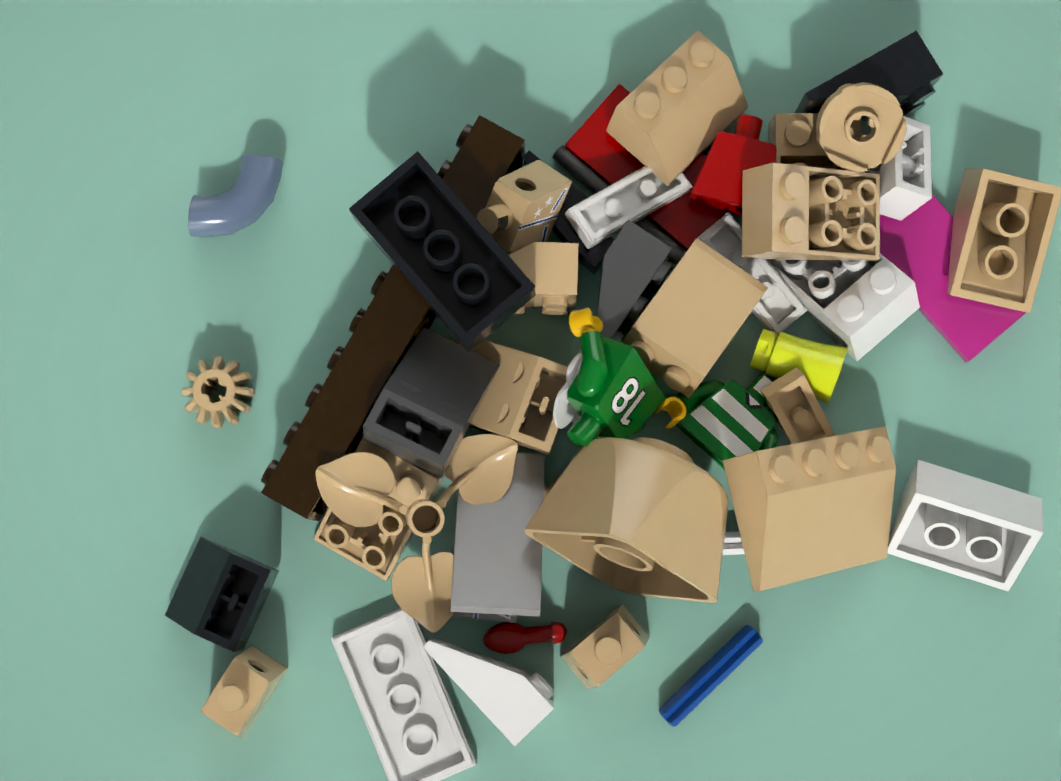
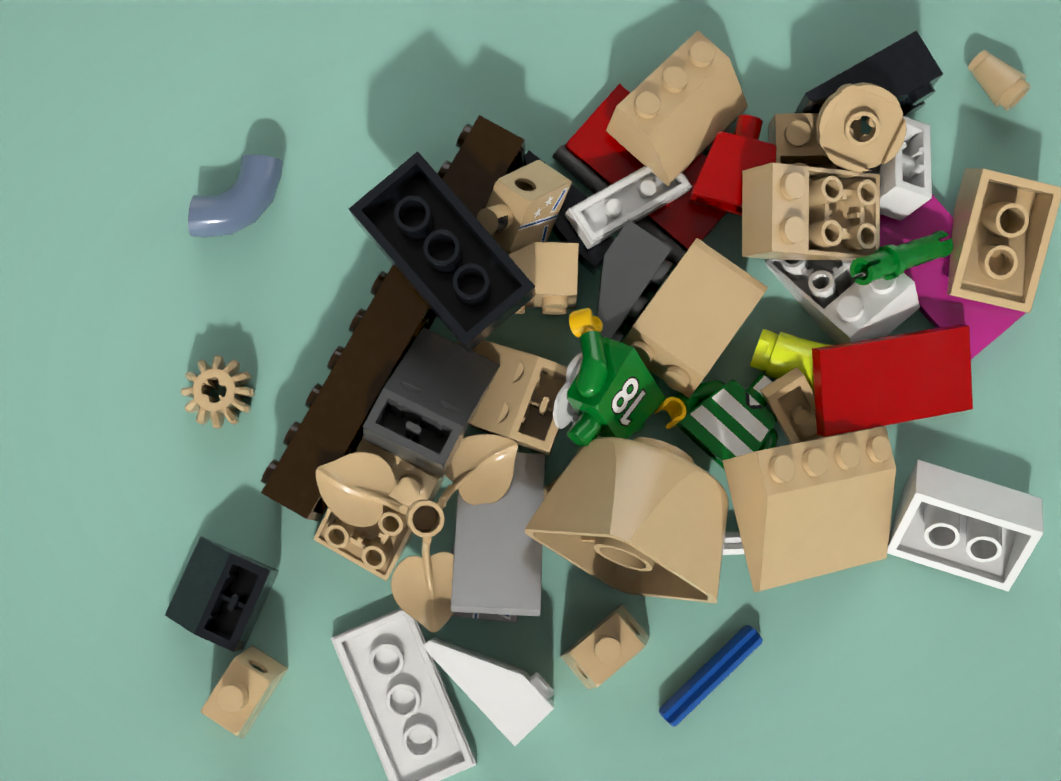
red piece [483,622,567,654] -> none
white tile [694,212,808,335] -> none
none -> red tile [812,324,973,437]
none -> green pin [850,230,953,285]
none -> tan cone [967,50,1031,111]

